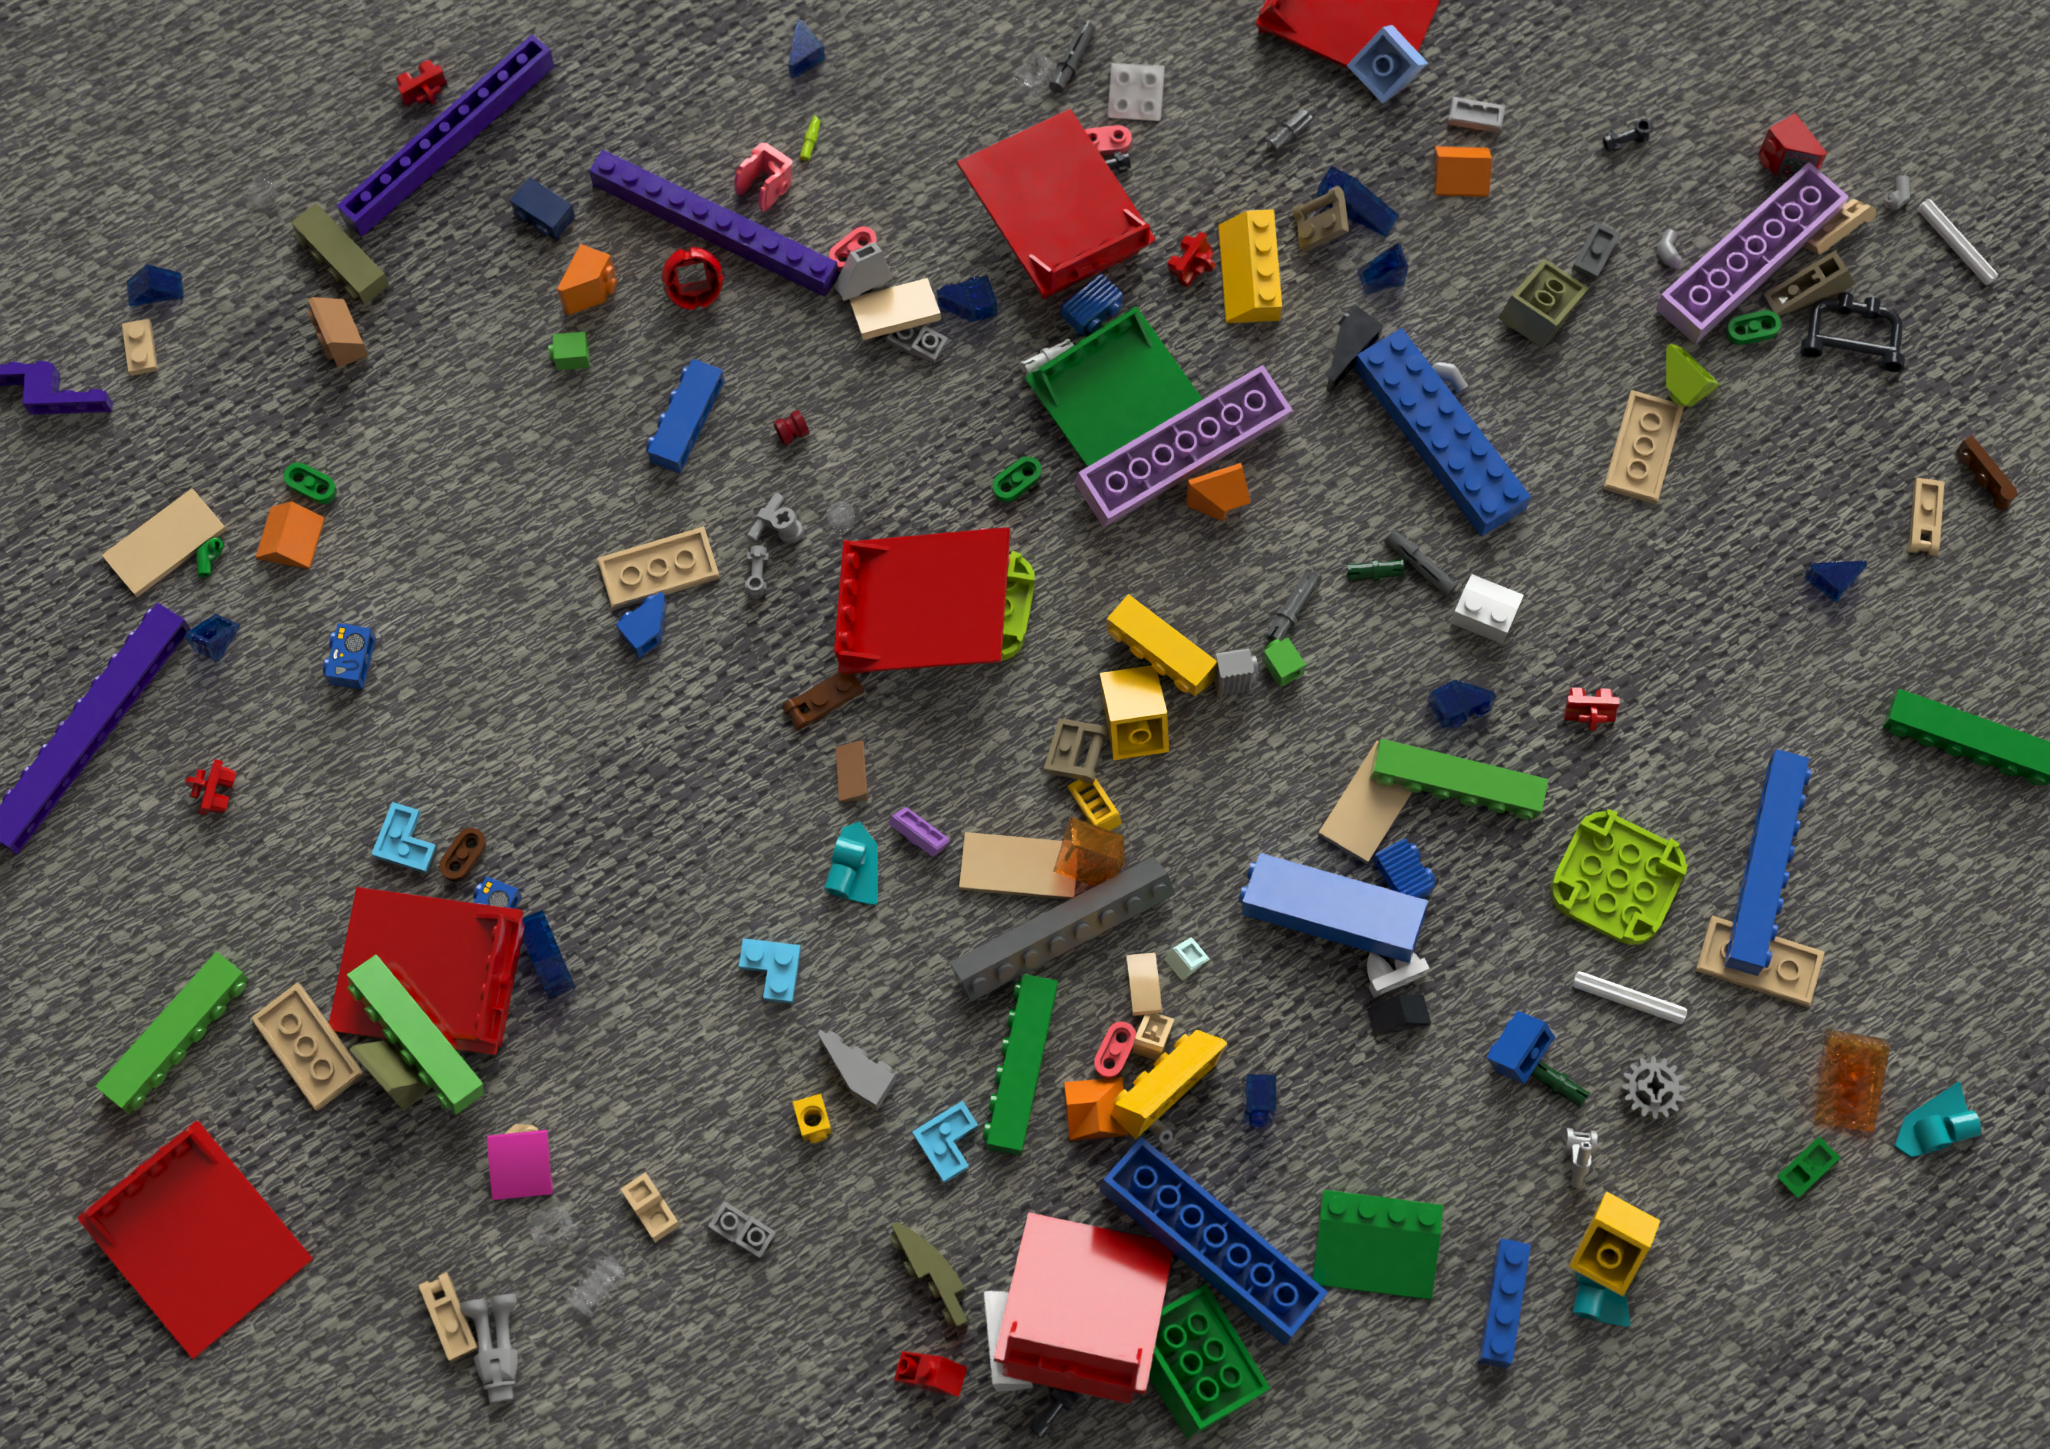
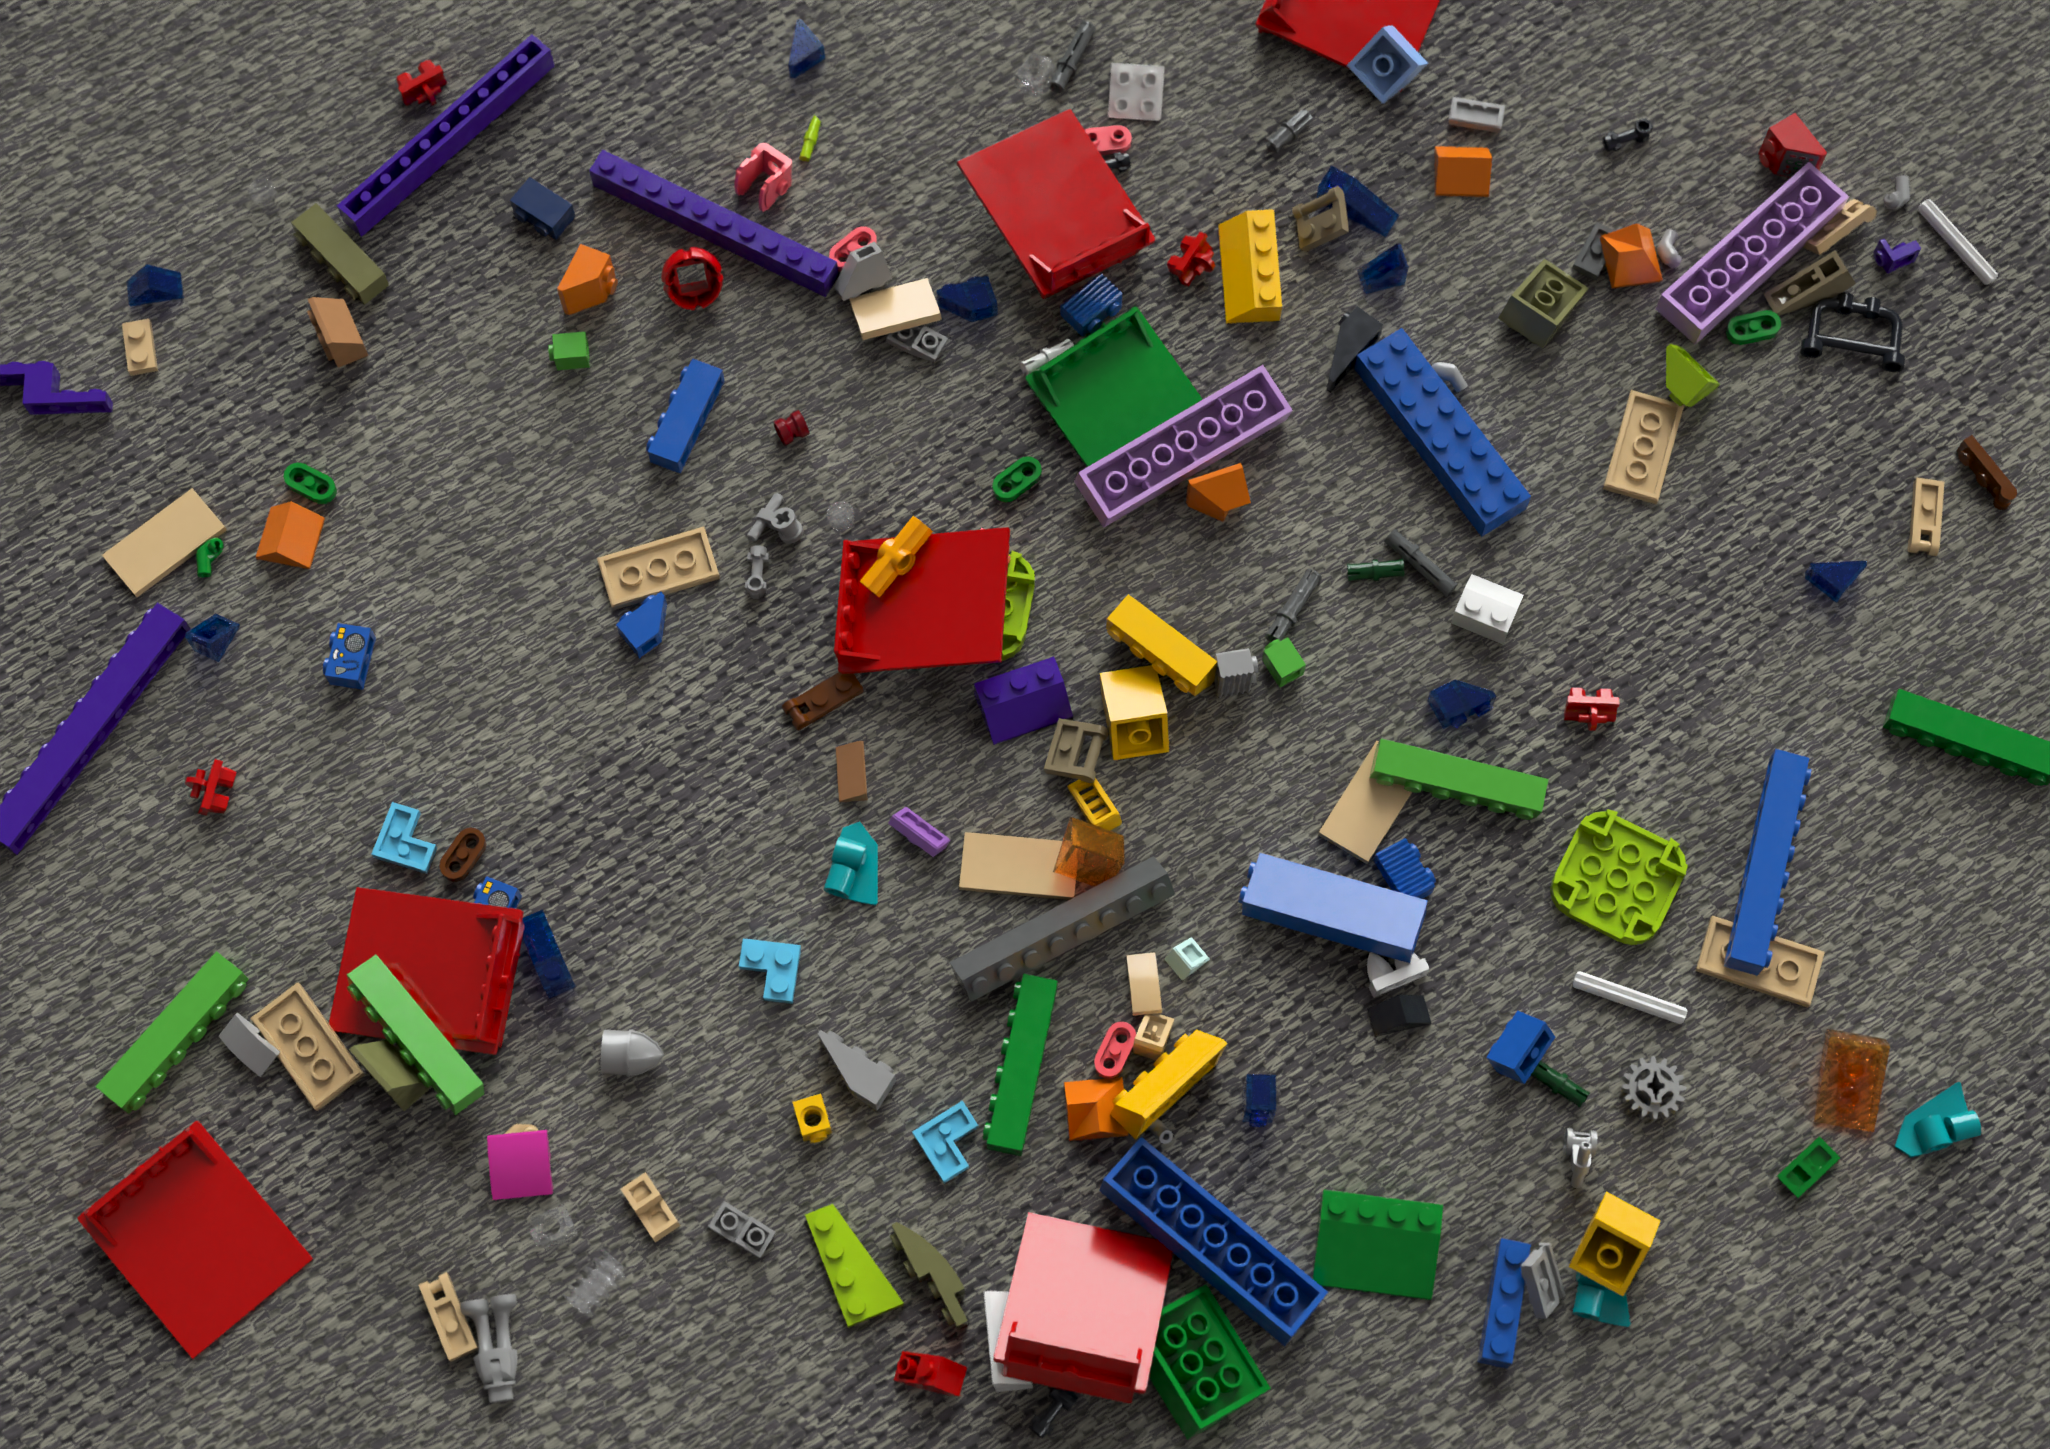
none -> light grey slope [219,1013,280,1077]
none -> light grey helmet [601,1029,664,1077]
none -> lime wing [805,1204,904,1328]
none -> light orange piece [860,516,933,598]
none -> dark purple slope [974,657,1073,745]
none -> light grey plate [1521,1243,1565,1319]
none -> orange slope [1599,223,1663,289]
none -> dark purple bracket [1874,239,1921,274]

